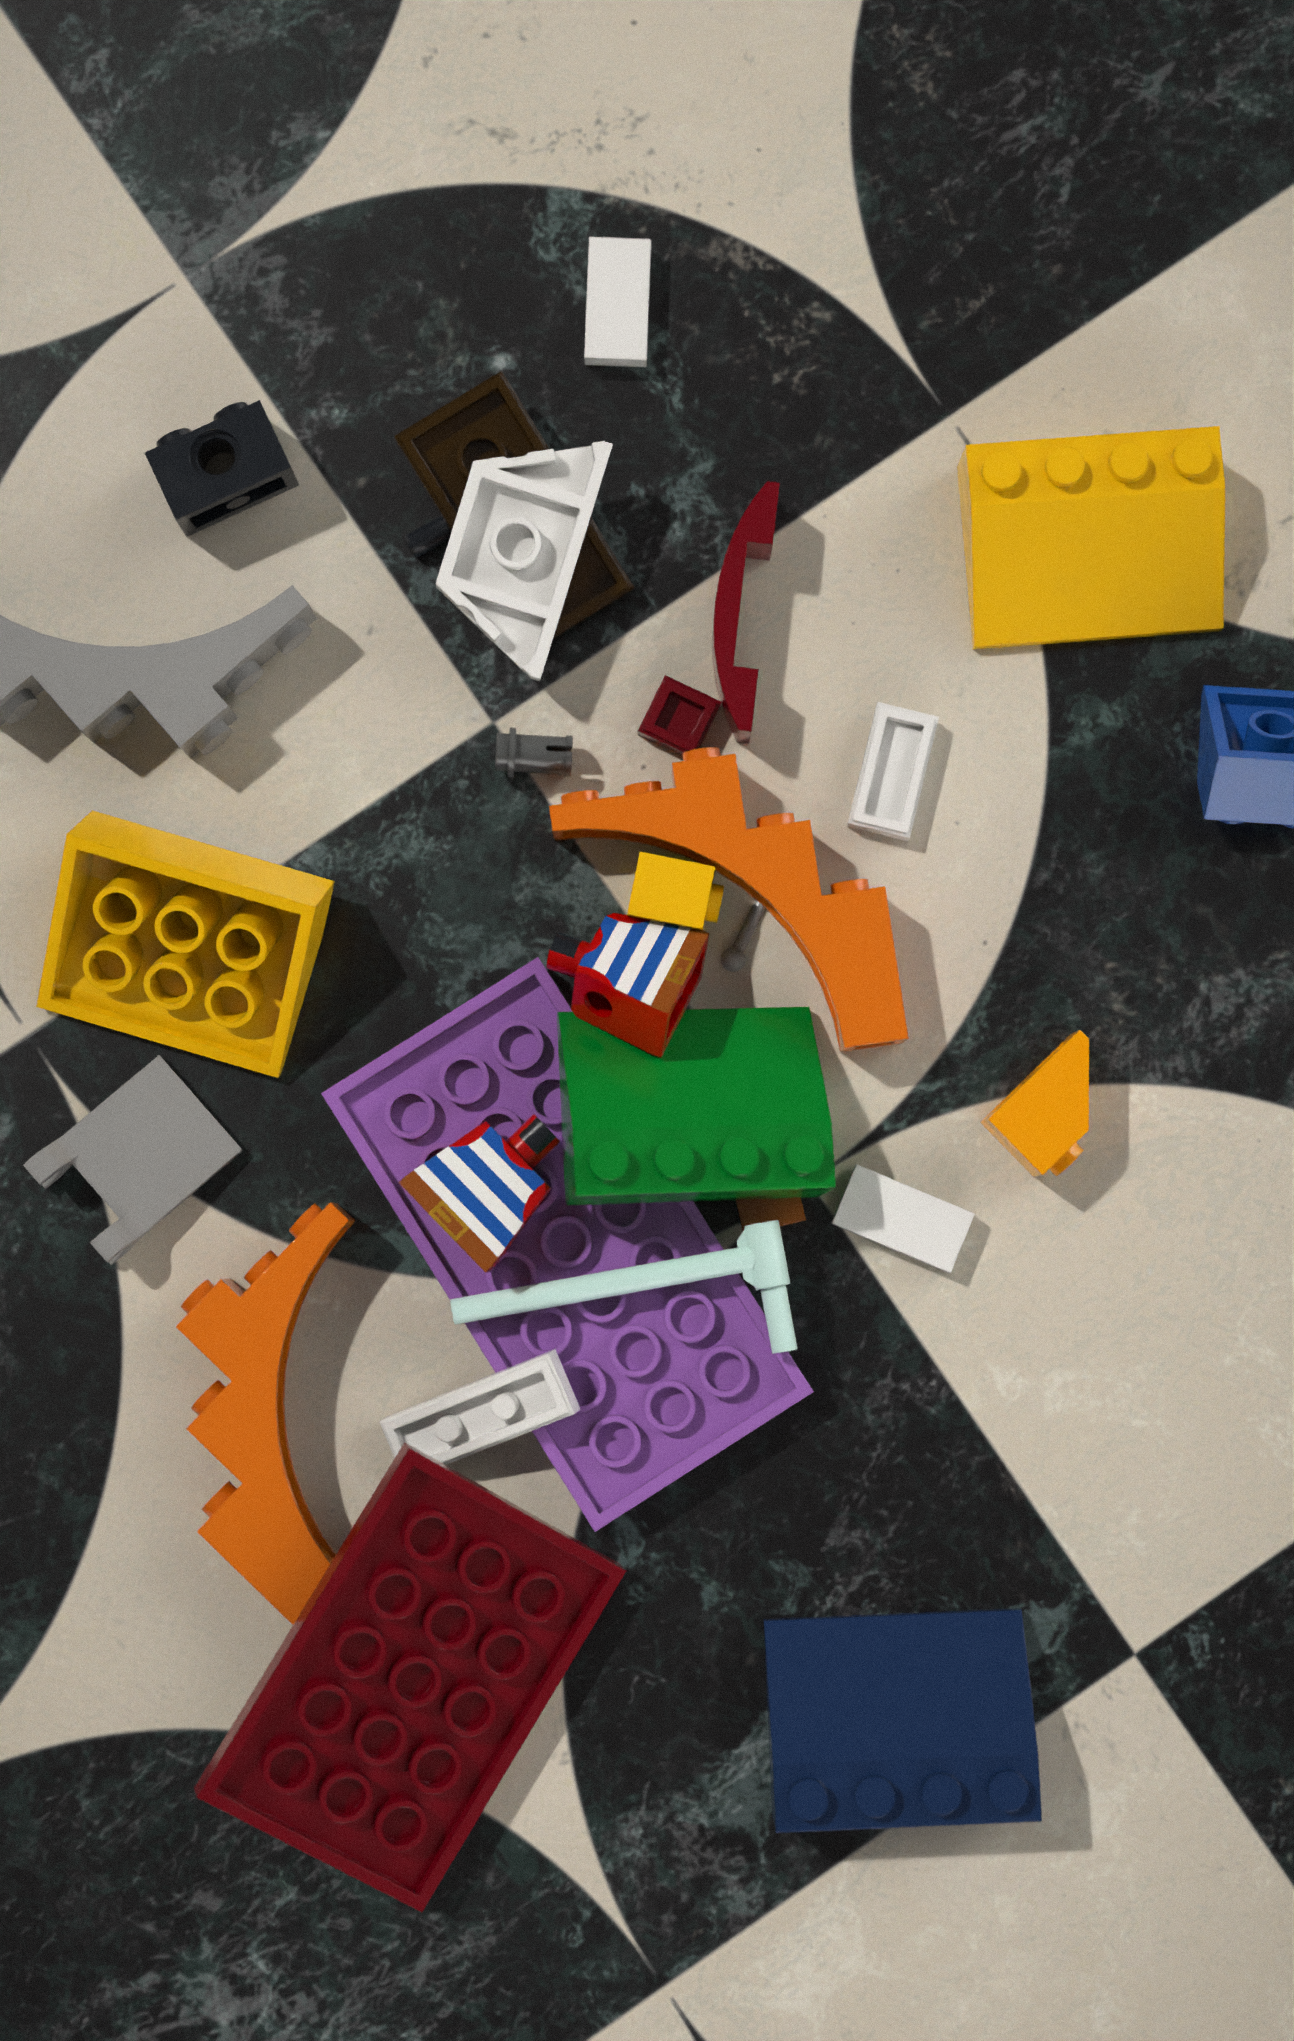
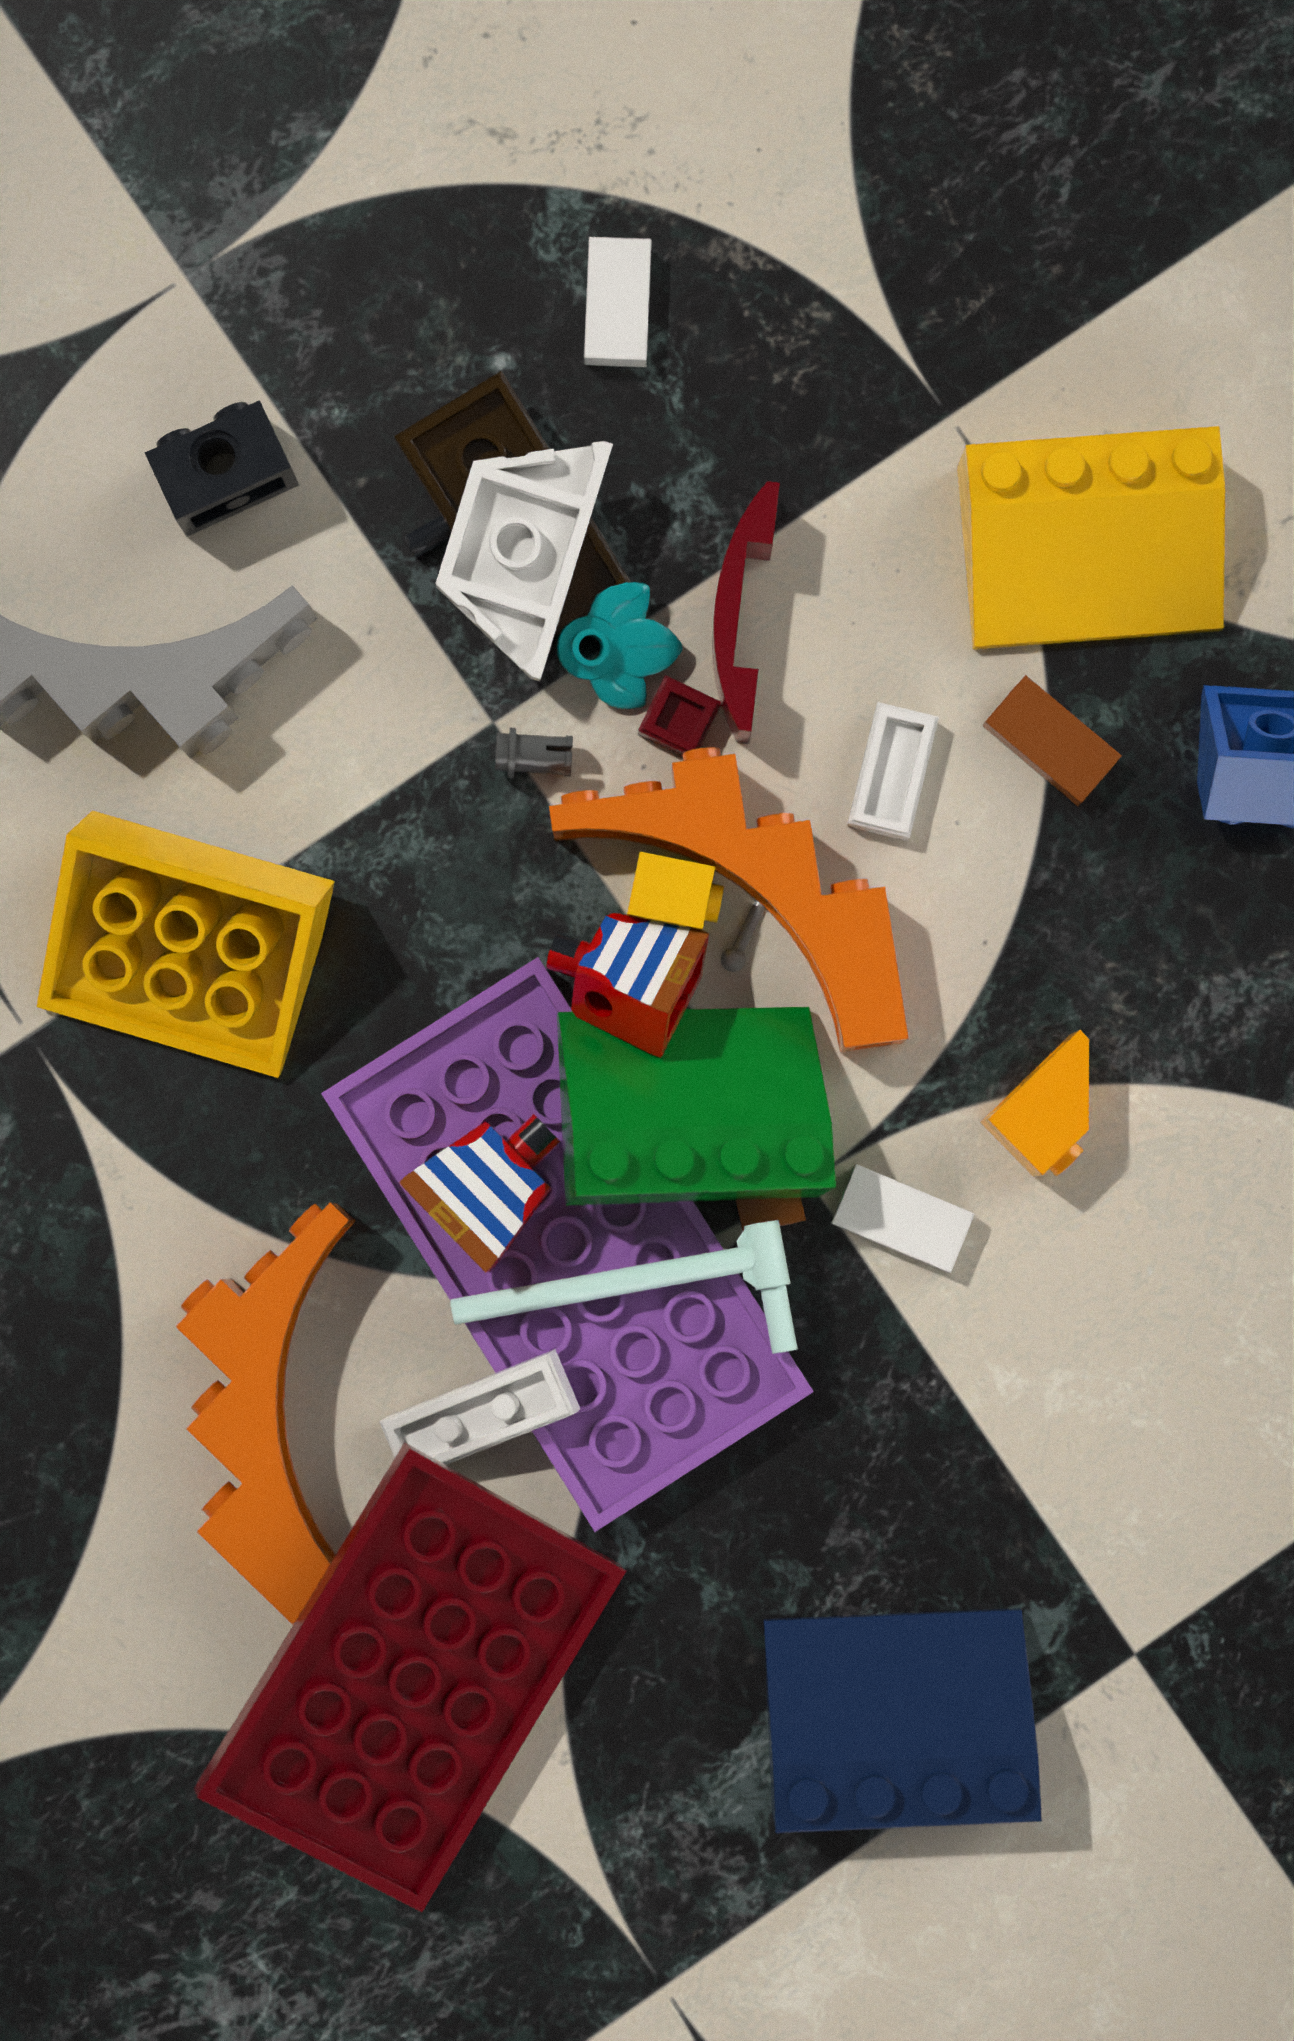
light grey flag [23,1055,243,1265] -> none
none -> teal plate [557,582,683,709]
none -> dark orange tile [982,675,1122,806]

